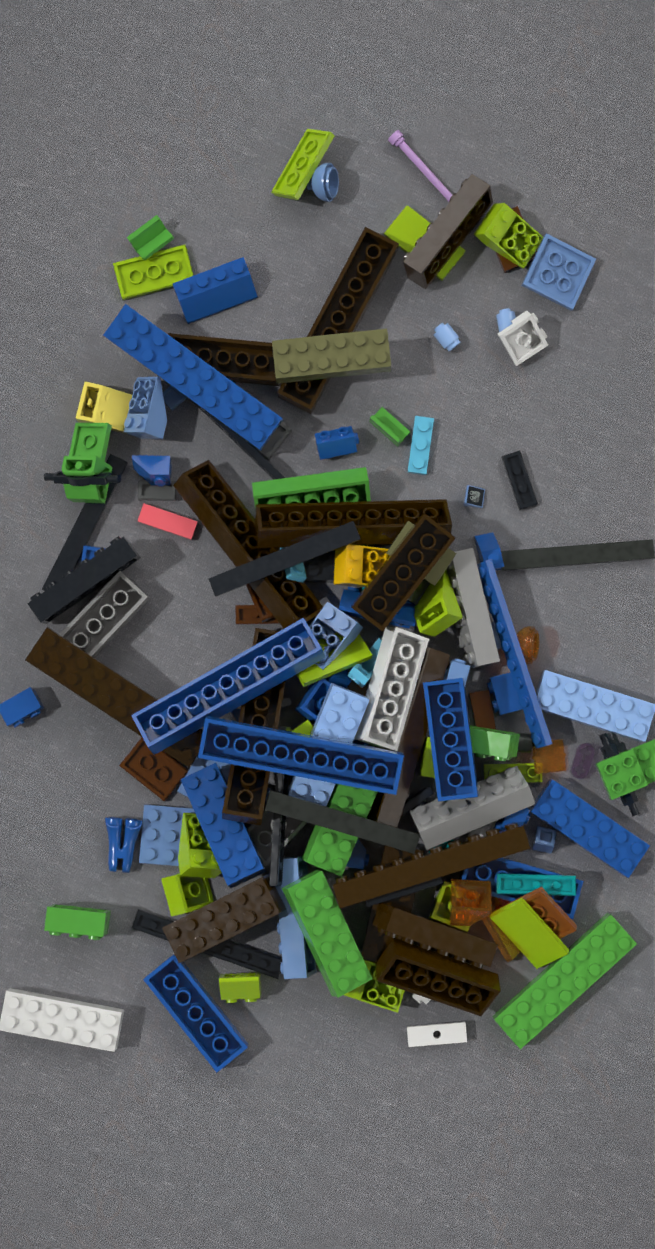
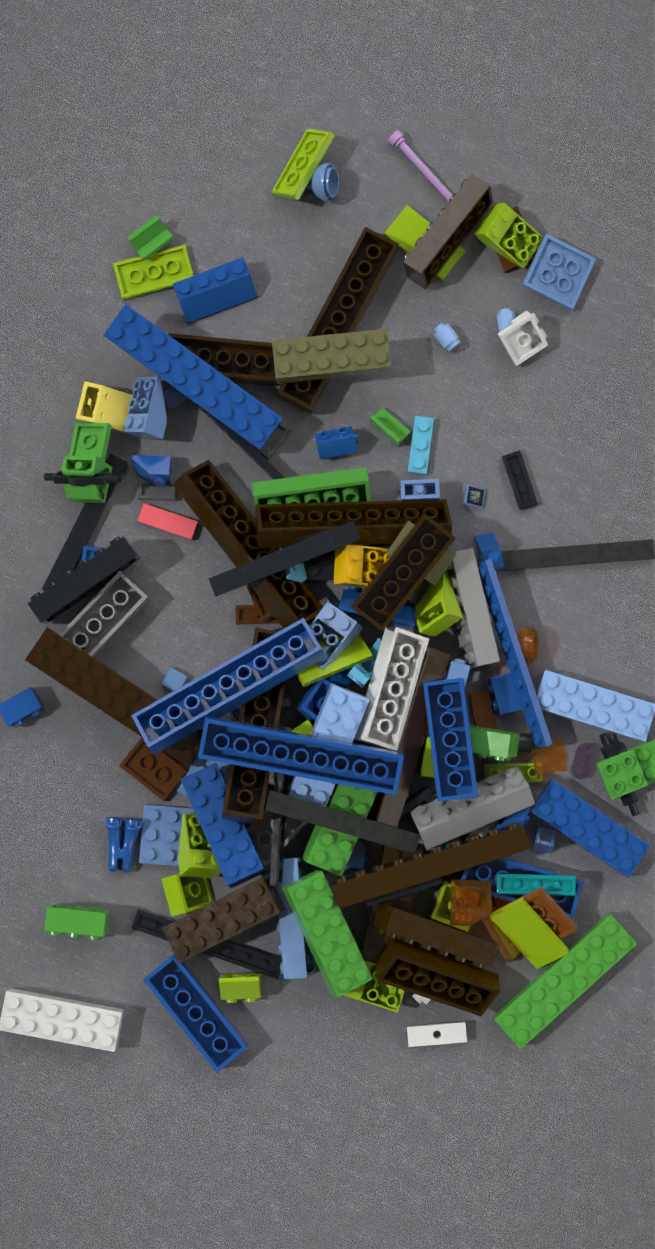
none -> medium blue tile [161,668,188,691]
none -> medium blue brick [400,479,440,500]

